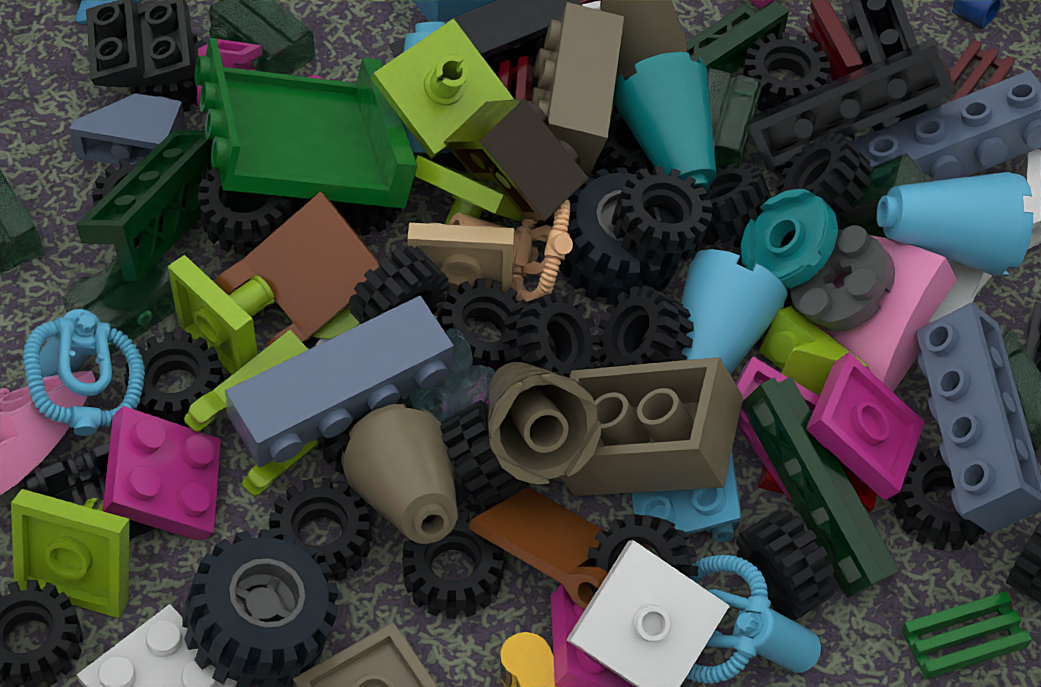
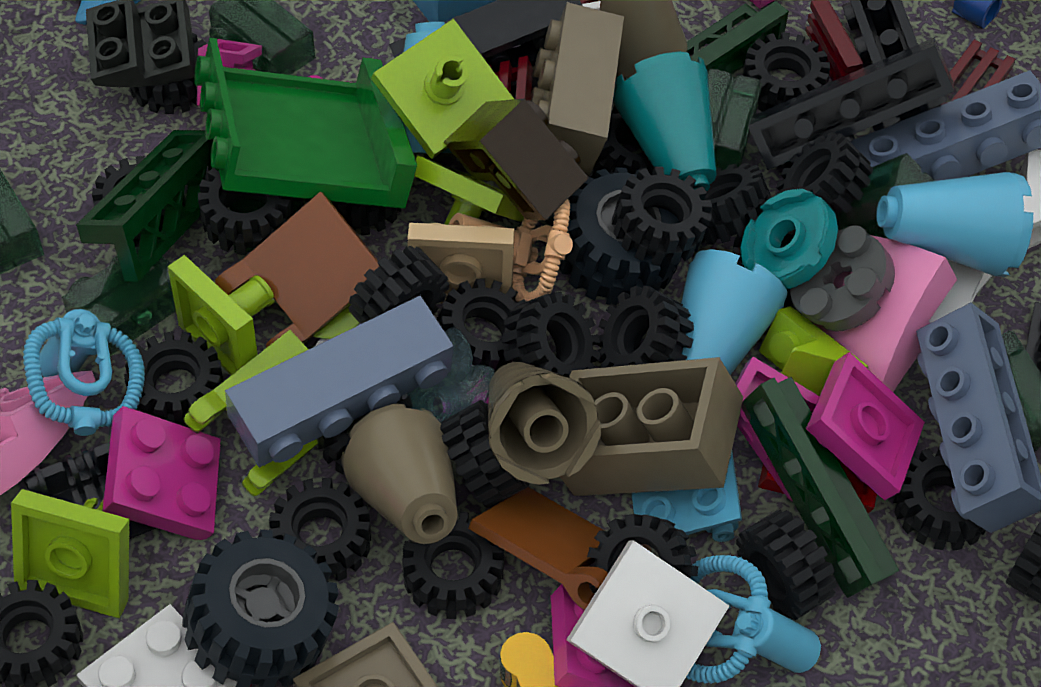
sand blue slope [69,93,187,165] -> none
green tile [901,591,1032,680] -> none

